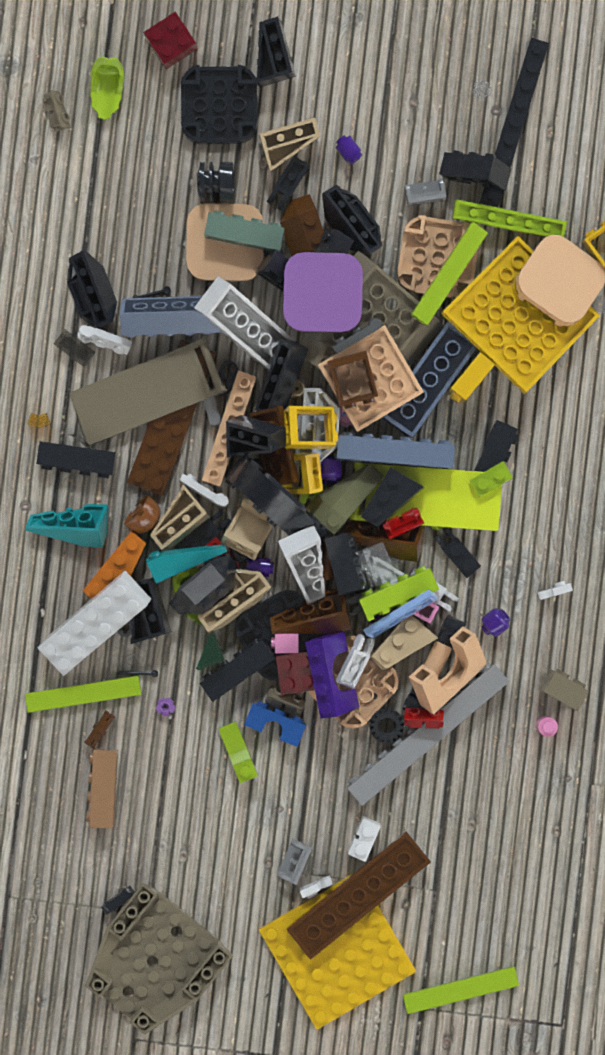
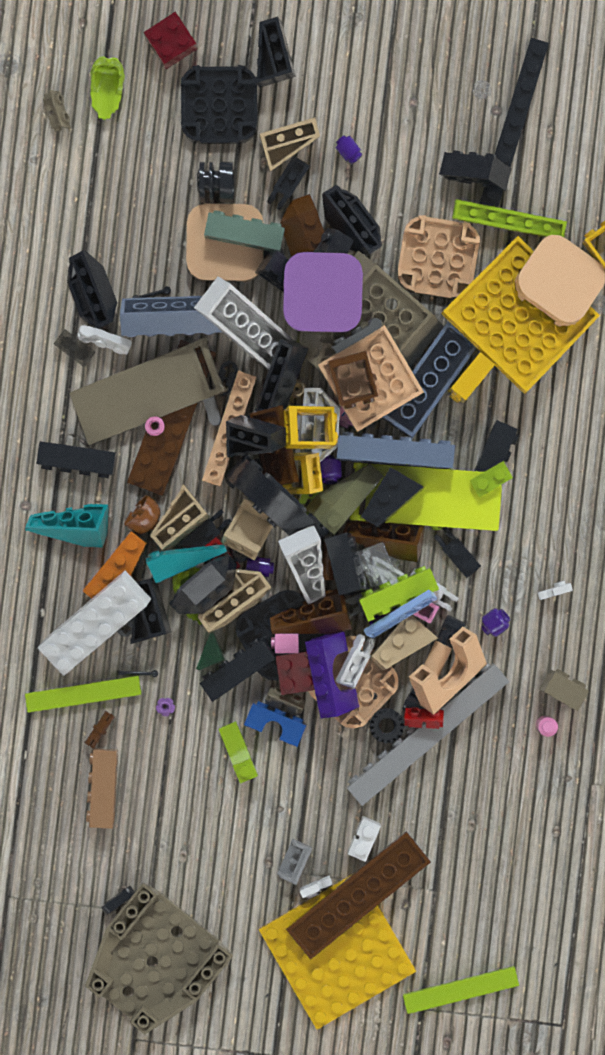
clear yellow piece [27,413,51,429] -> none
white hinge [179,474,229,508] -> none
red hinge [382,508,425,540] -> none
light grey hinge [404,179,447,207] -> none
lime tile [411,222,488,326] -> none
none -> bright pink plate [145,417,164,436]

